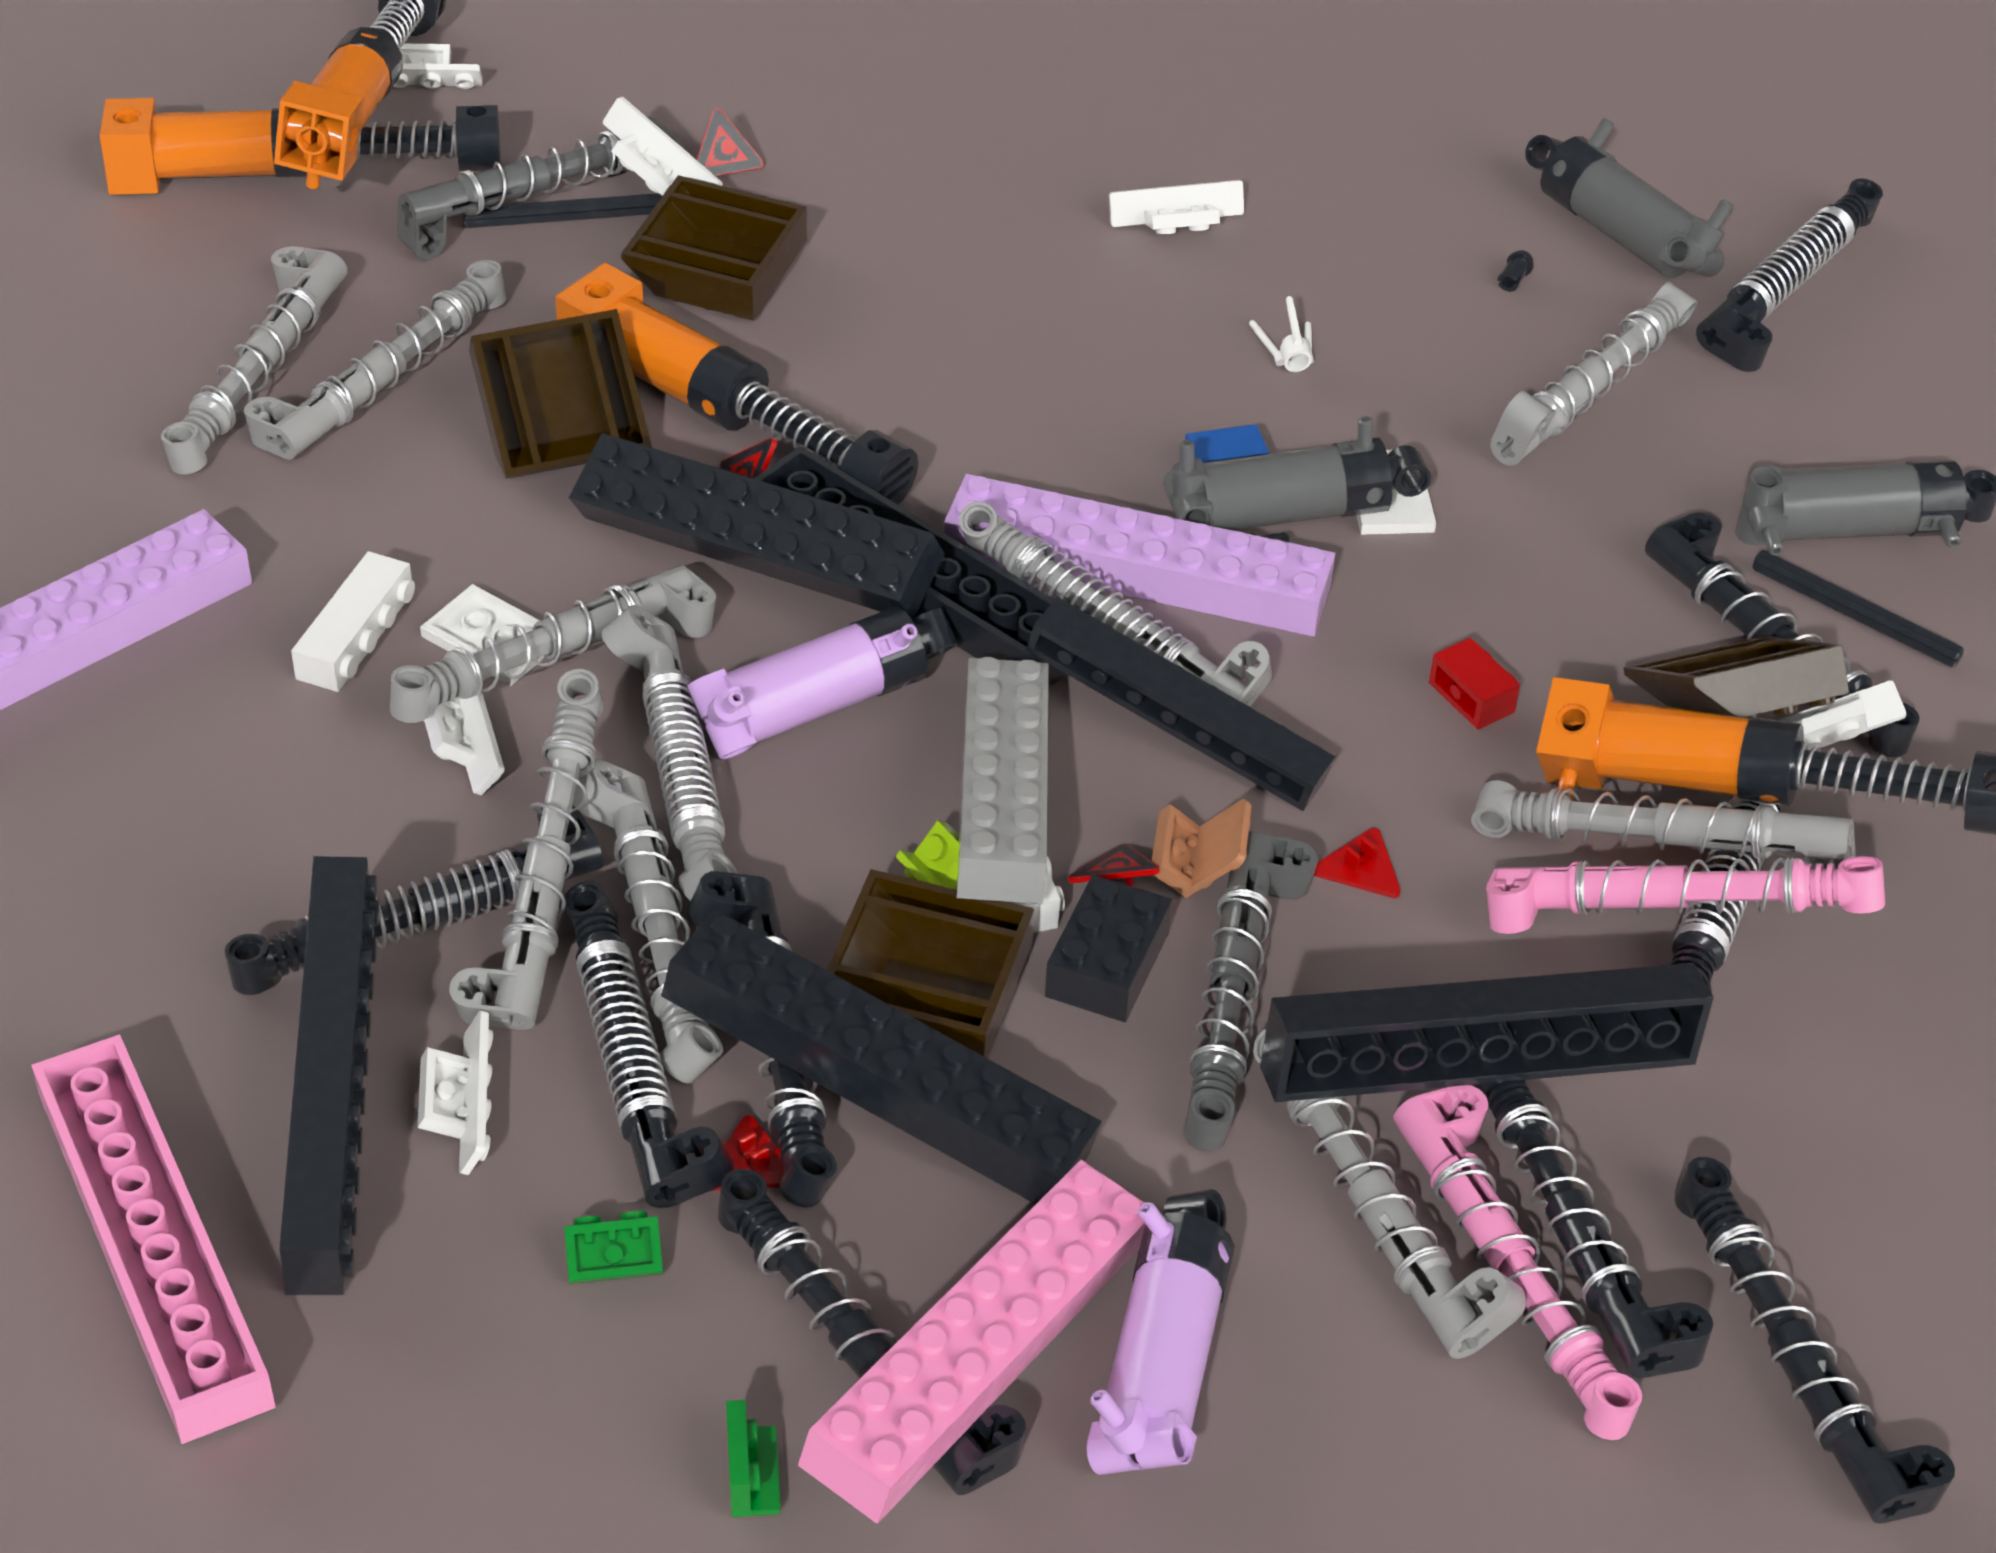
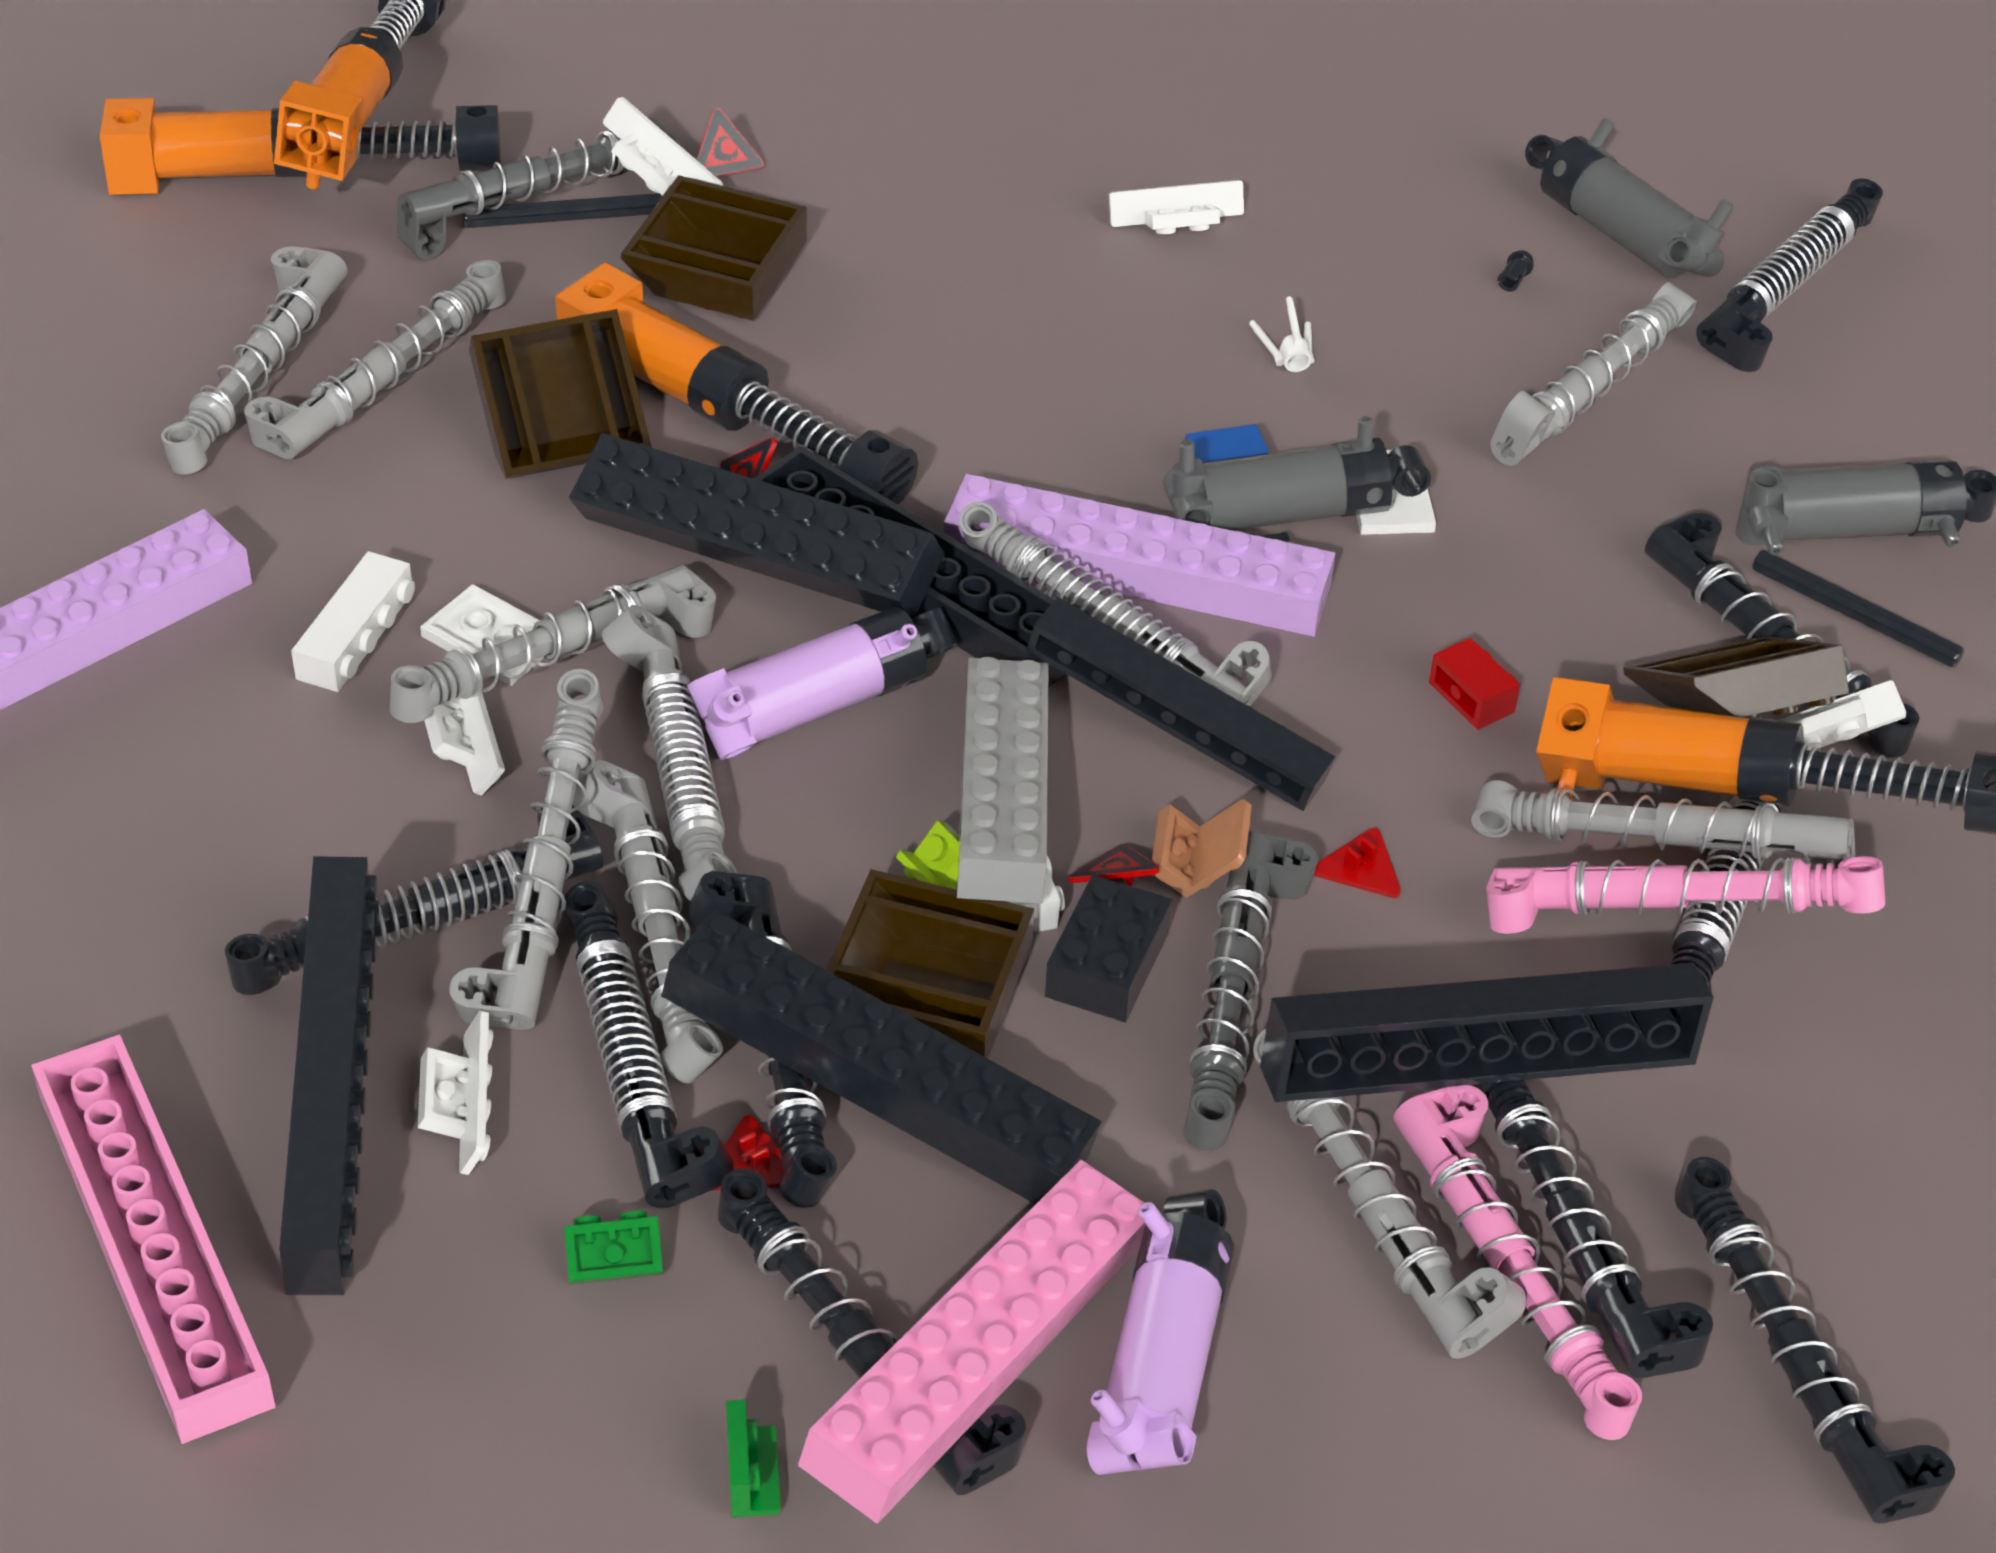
white bracket [393,43,483,89] -> none

